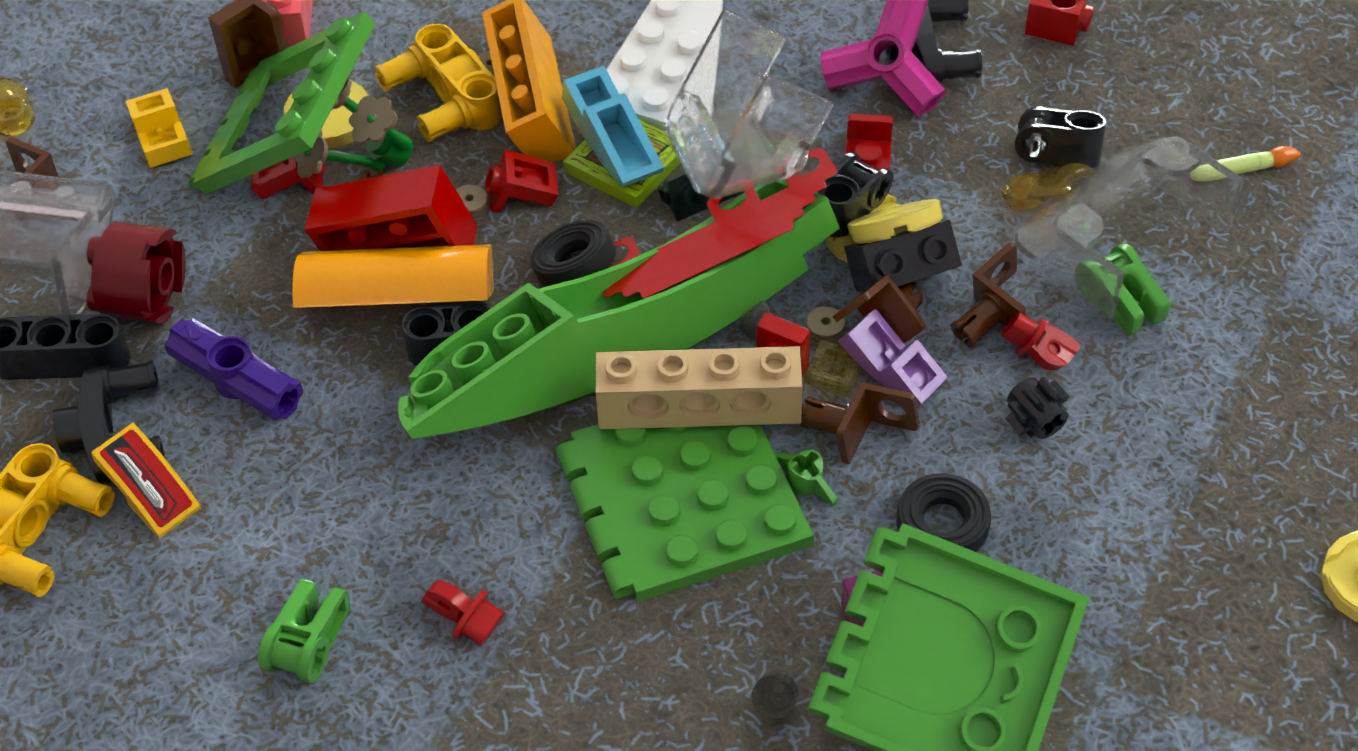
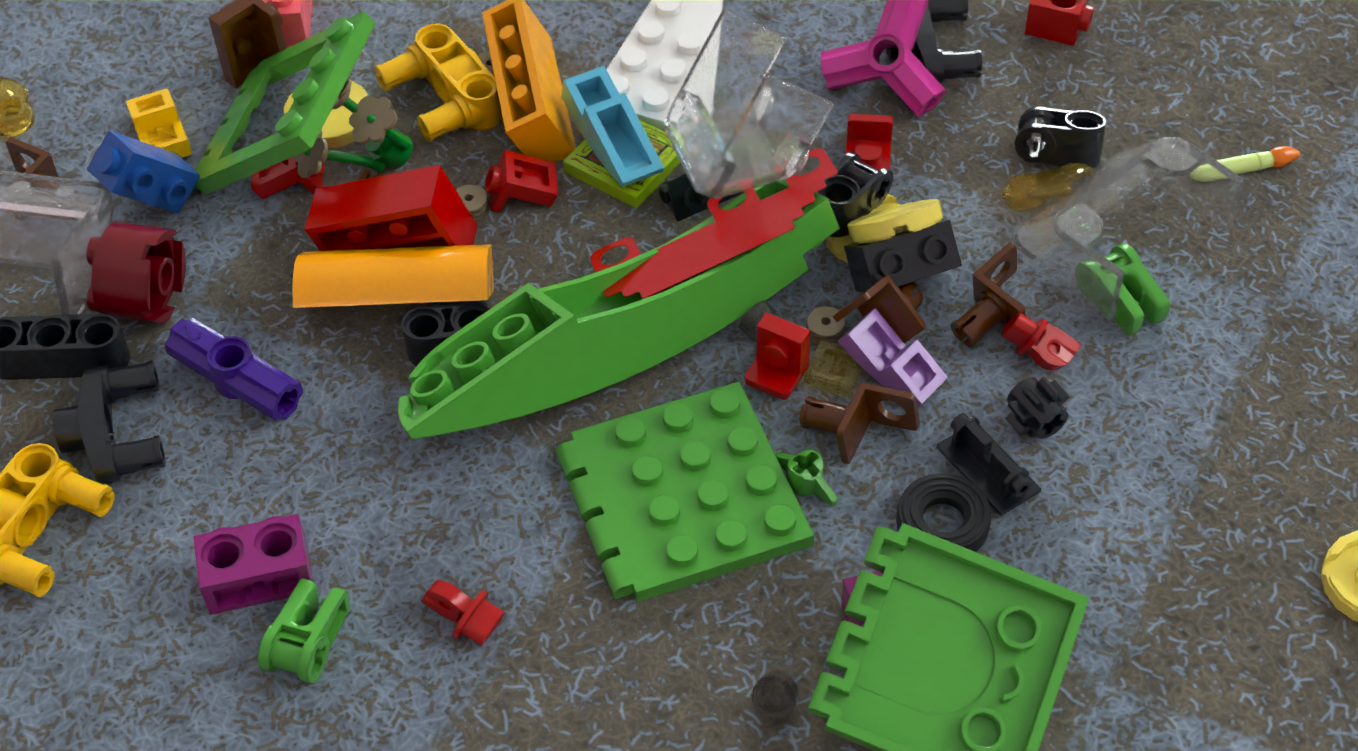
slope [91,422,201,539] -> none
black tyre [531,220,616,287] -> none
tan brick [596,346,803,429] -> none
none -> blue brick [86,130,201,214]
none -> magenta brick [193,514,313,615]
none -> black hinge [936,413,1041,516]

